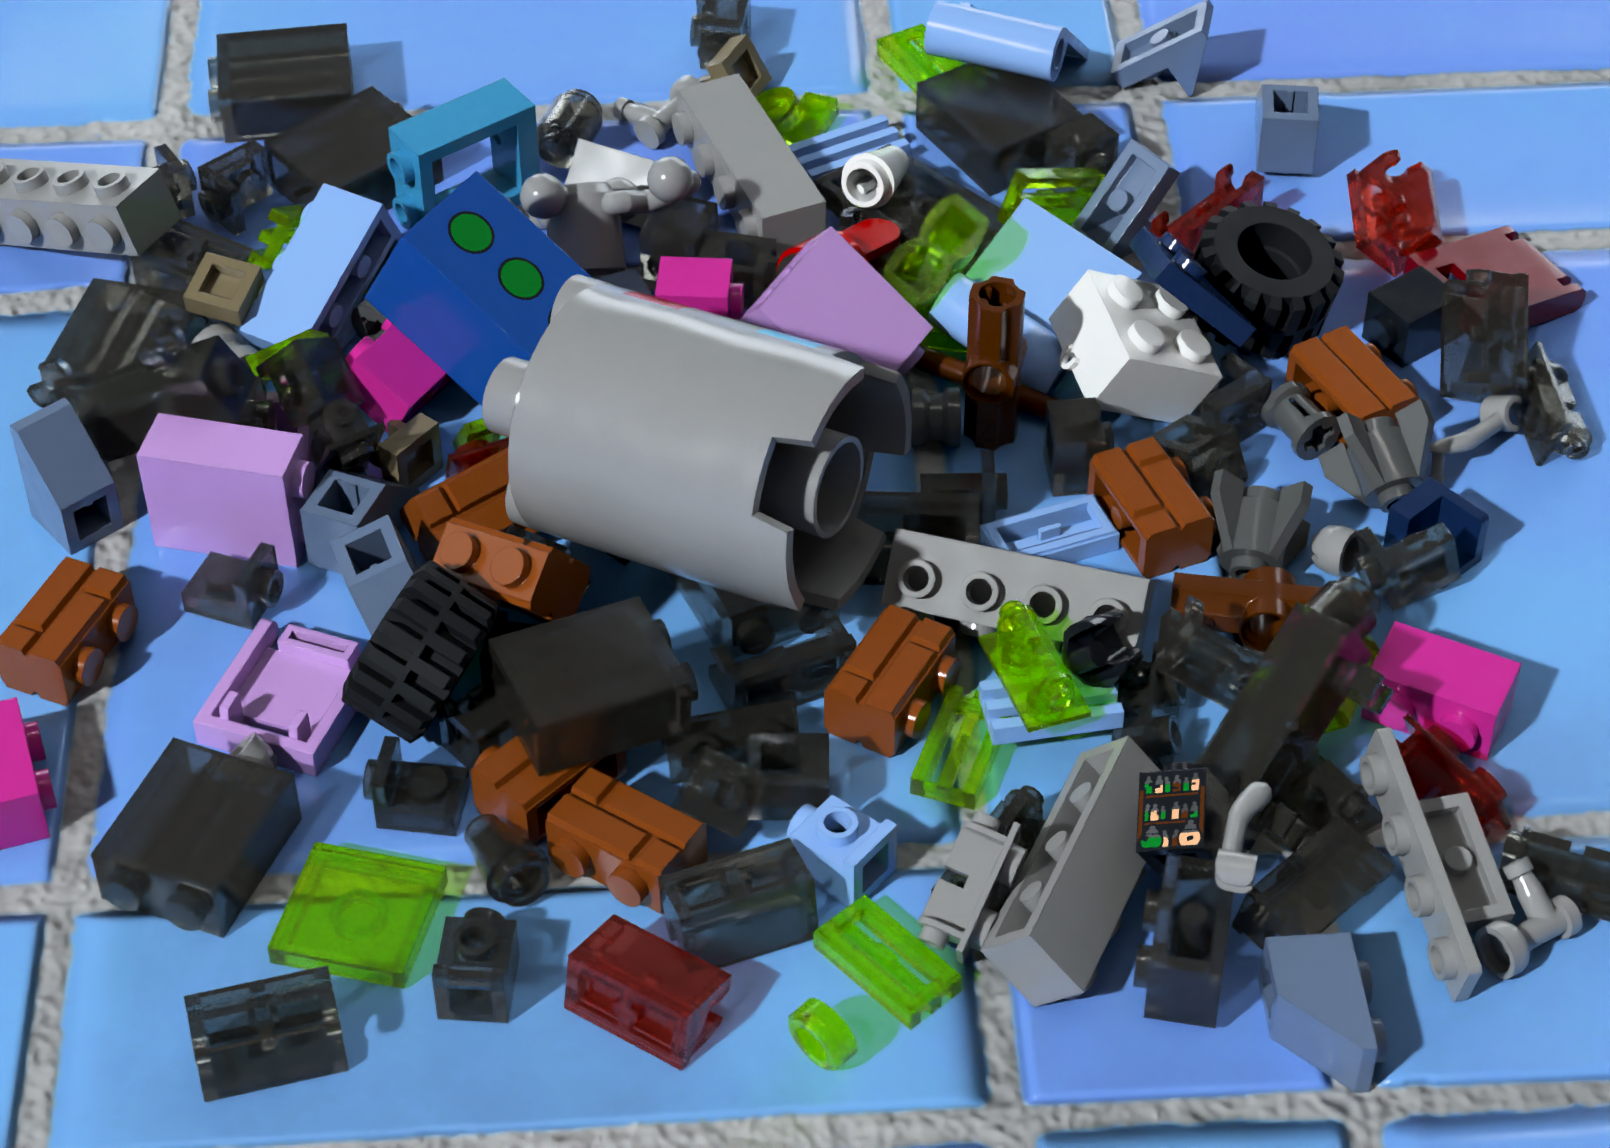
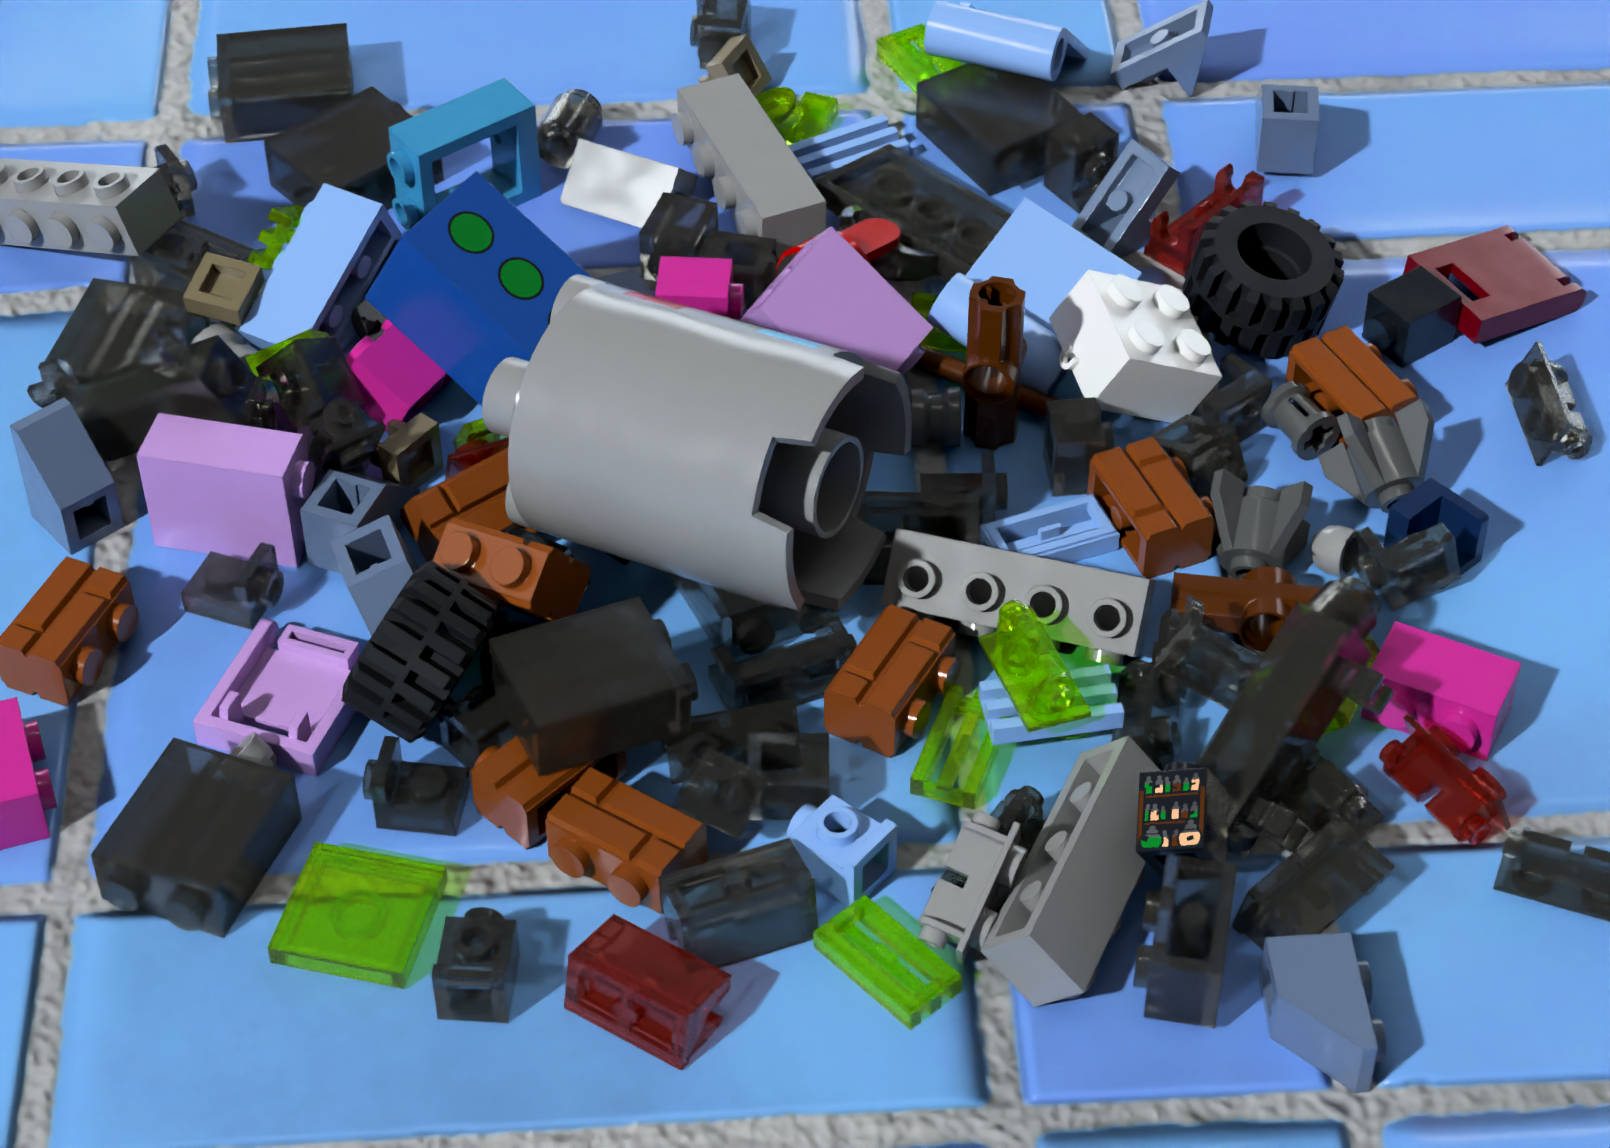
clear smoke hinge [184,965,349,1102] -> none
clear smoke bracket [197,139,273,236] -> none
clear smoke cone [464,814,550,907] -> none
light grey wheel [505,156,701,276] -> none
light grey piece [613,75,702,149] -> none
clear neon green tile [788,998,858,1071] -> none
white cone [841,146,909,209] -> none
clear neon green brick [882,193,989,318] -> none
clear neon green tile [997,167,1105,226] -> none
black arm [1061,608,1144,687] -> none
dark blue wing [1129,226,1256,347] -> none
light grey piece [1215,782,1272,894] -> none
clear red hinge [1347,149,1443,278] -> none
light grey bracket [1359,727,1515,1002] -> none
light grey piece [1429,395,1522,484] -> none
clear smoke hinge [1440,269,1529,403] -> none
light grey piece [1475,856,1583,979] -> none

